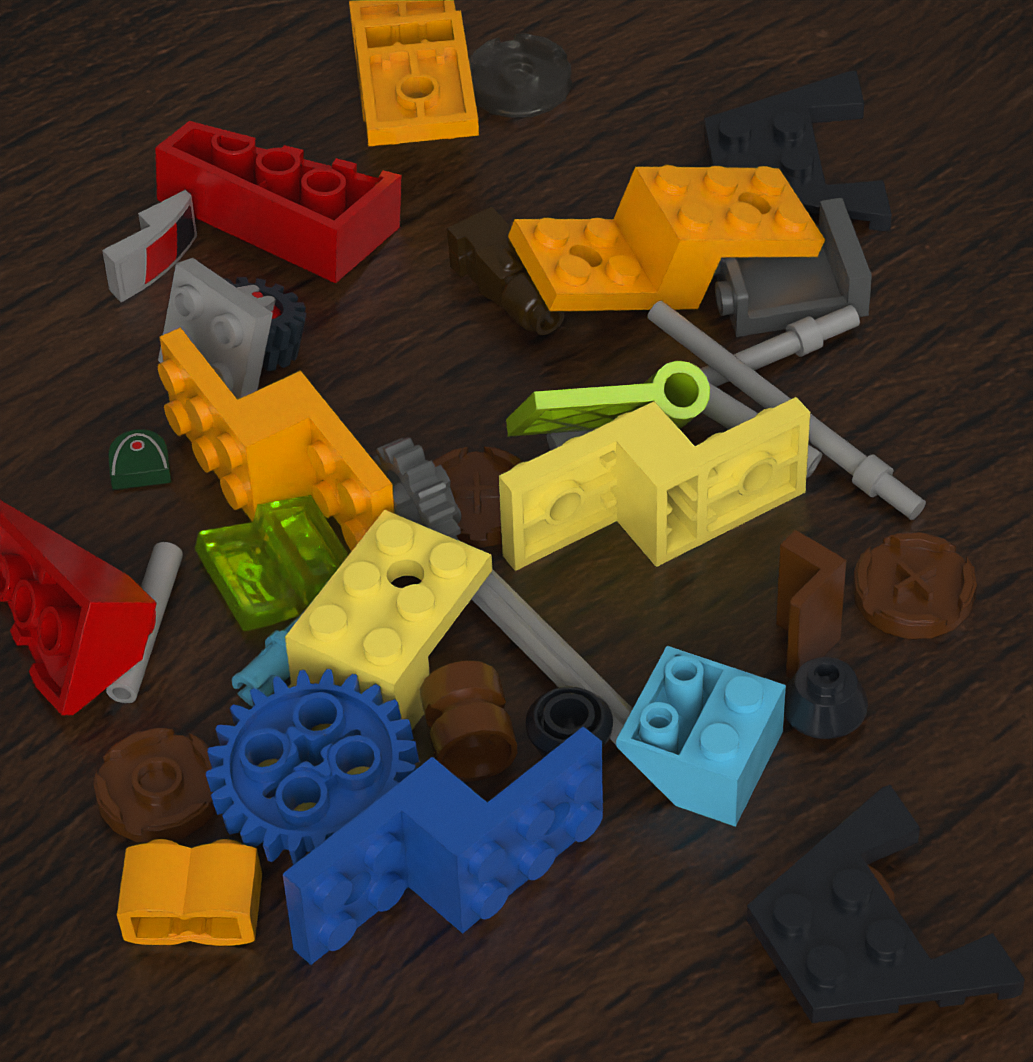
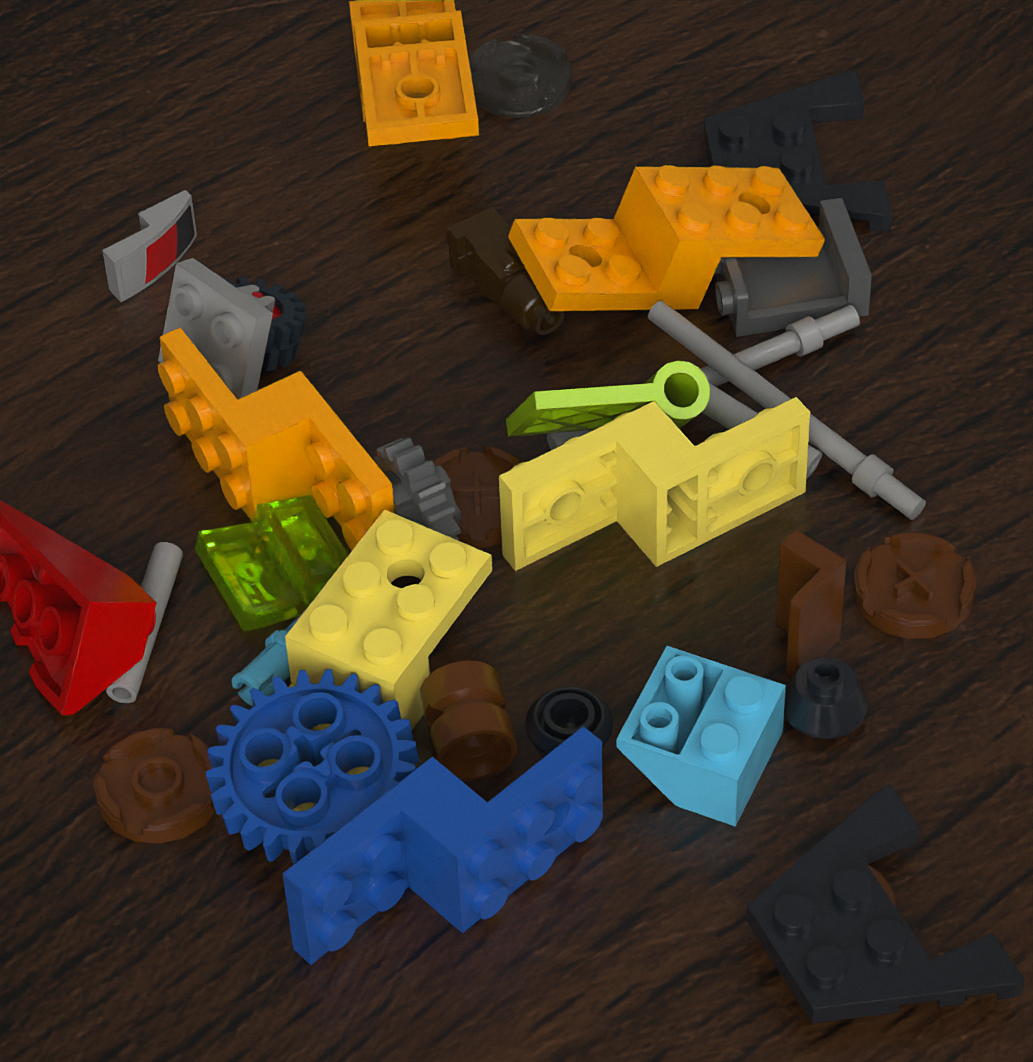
dark green tile [108,429,172,490] -> none
light orange brick [117,839,262,946] -> none
red wedge [155,121,402,283] -> none
light grey axle [472,569,633,744] -> none

